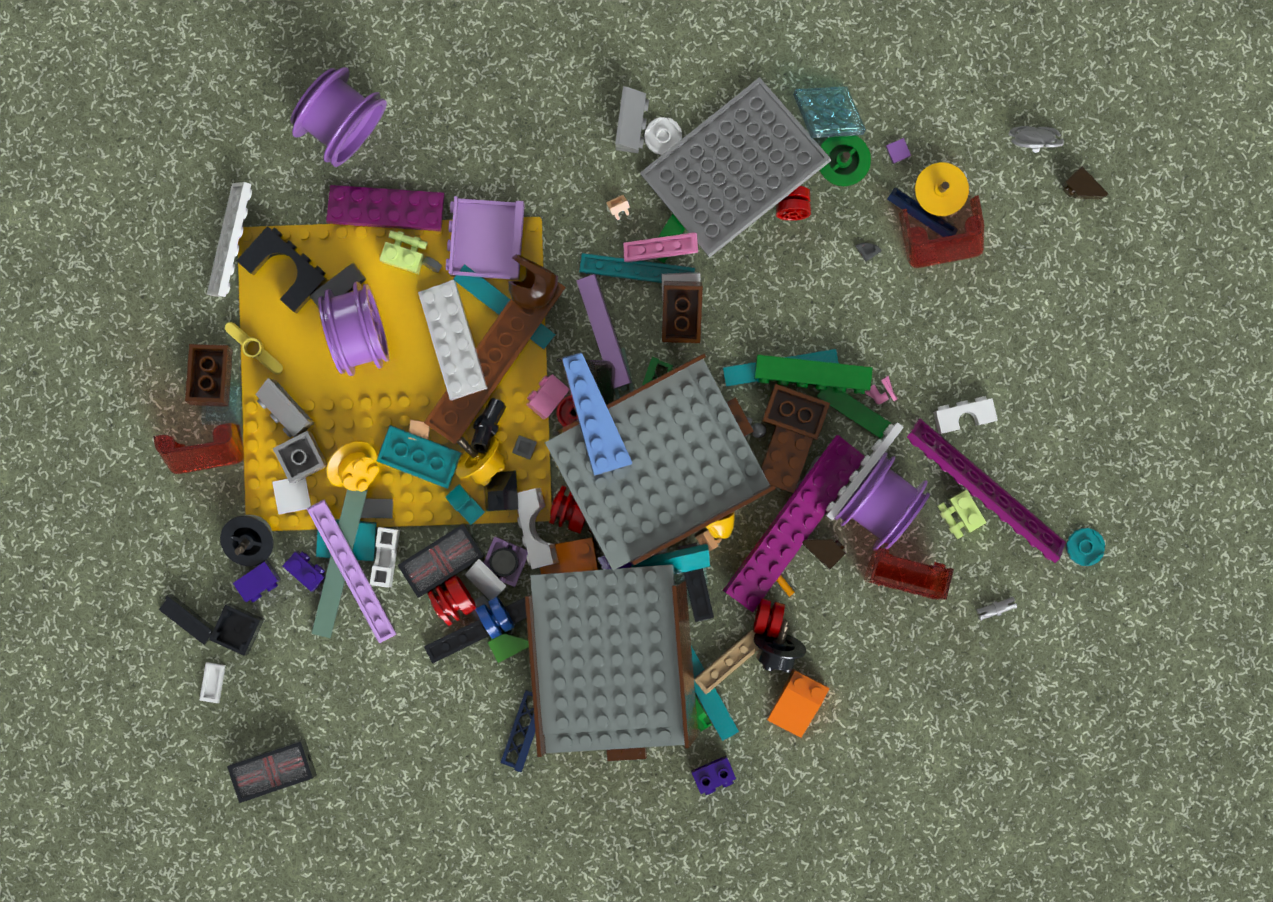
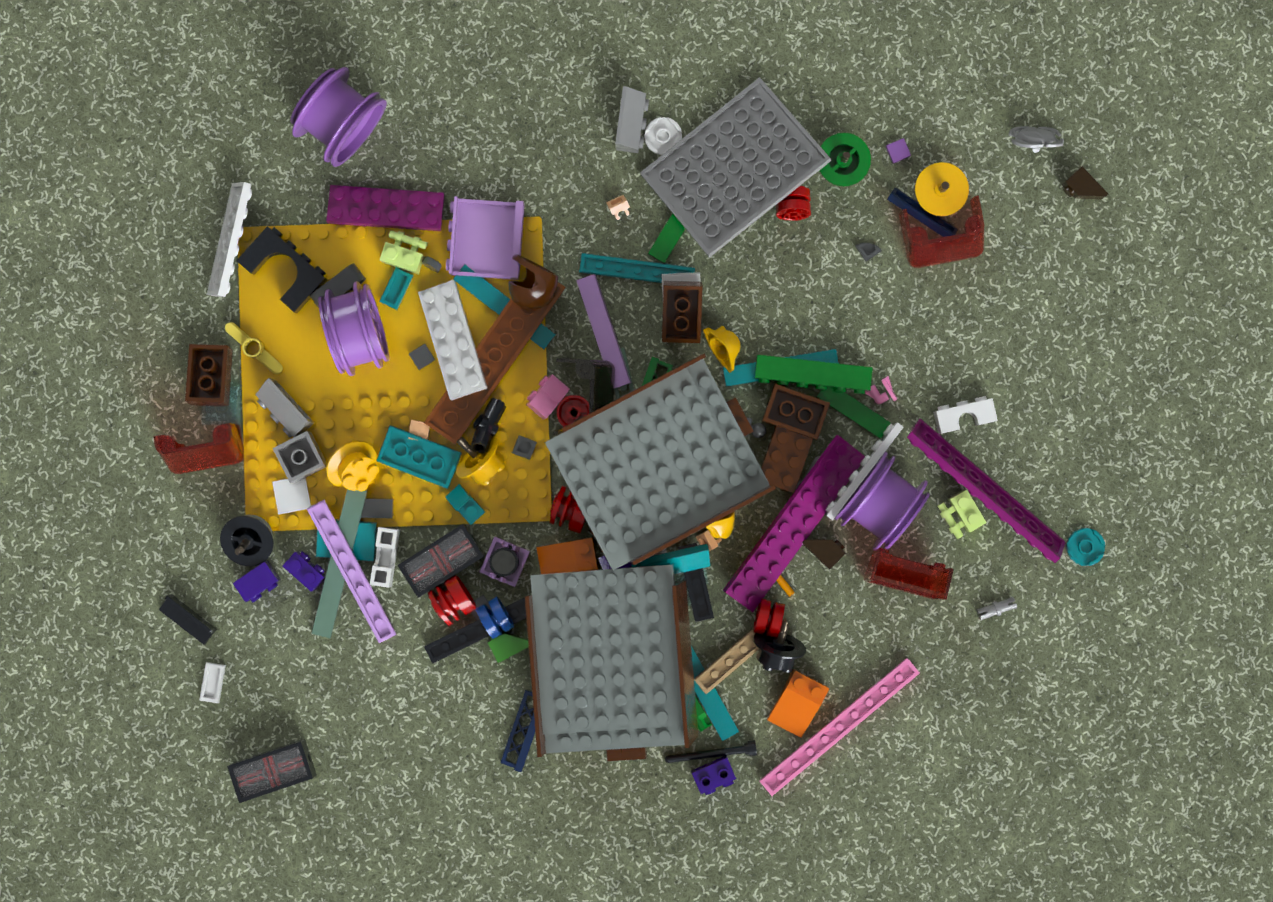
black container [209,604,265,656] -> none
white tile [465,559,506,600] -> none
black slope [484,471,518,512] -> none
white arch [517,488,559,569] -> none
medium blue wing [561,353,632,476] -> none
bright pink tile [623,232,698,263] -> none
clear light blue plate [793,87,866,138] -> none
none -> teal tile [379,267,414,310]
none -> dark grey tile [409,344,435,370]
none -> black piece [665,740,757,763]
none -> yellow hat [703,326,740,373]
none -> bright pink plate [759,658,920,796]

